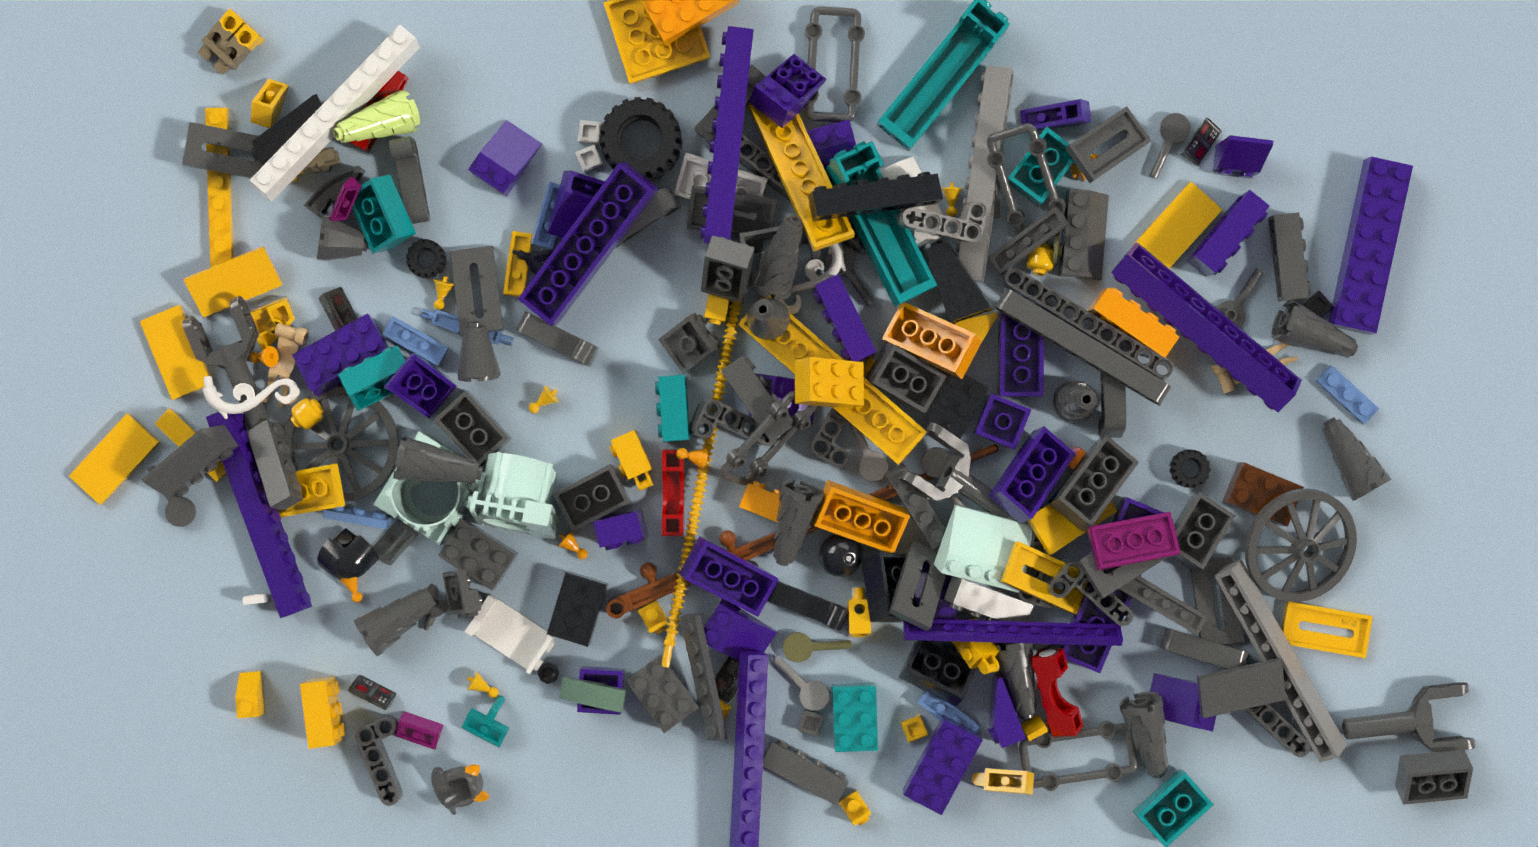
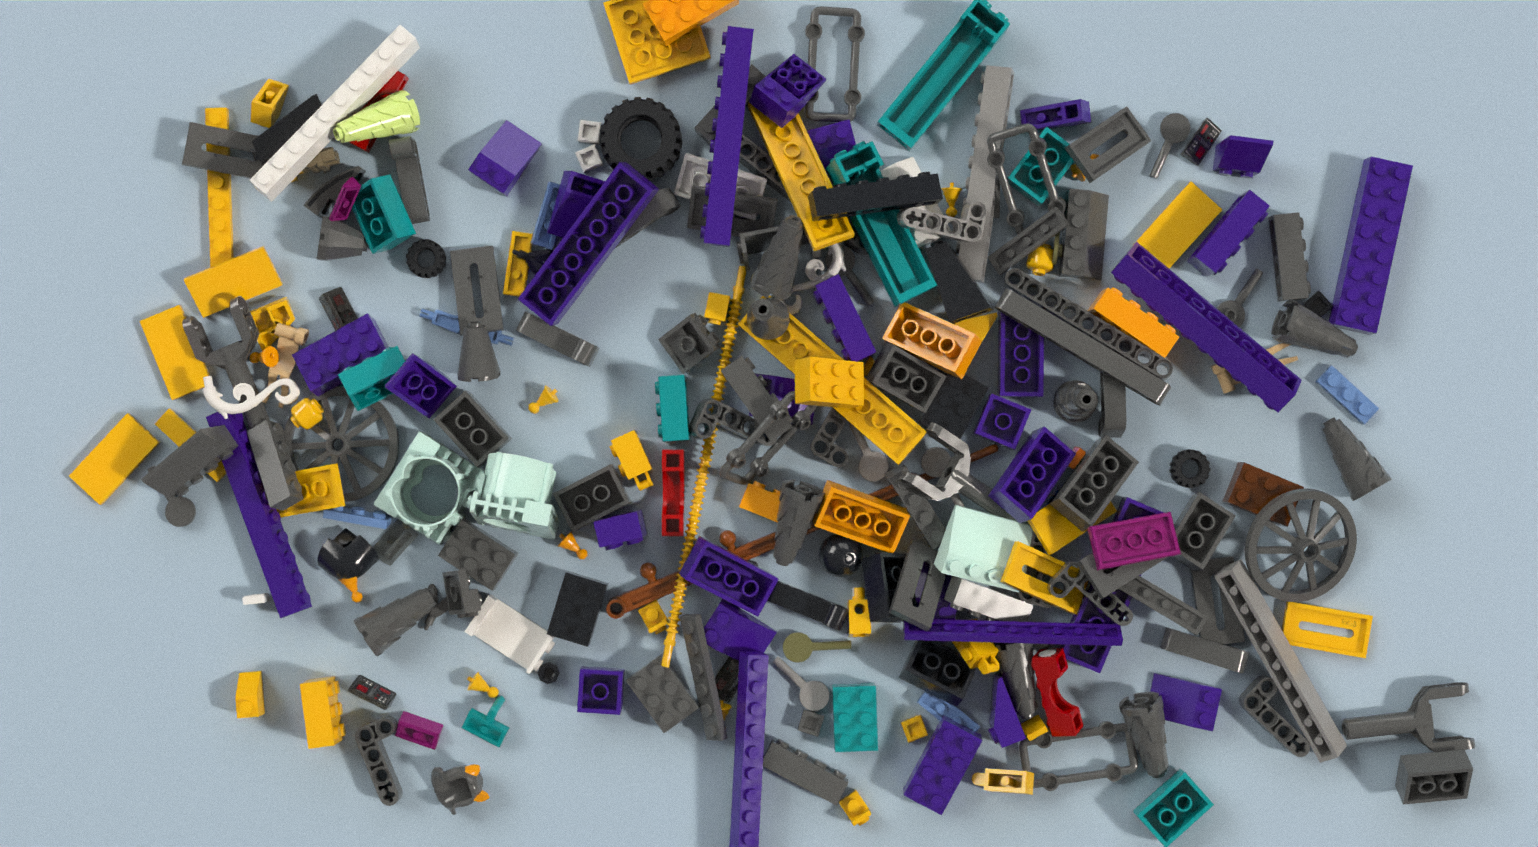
dark tan hips [198,8,265,75] -> none
medium blue plate [382,316,449,366] -> none
dark grey cone [393,435,483,484] -> none
yellow piece [433,276,454,310] -> none
sand green slope [559,676,627,713] -> none
light orange piece [676,448,709,469] -> none
dark grey brick [701,235,754,304] -> none
dark grey tile [1197,658,1286,718] -> none

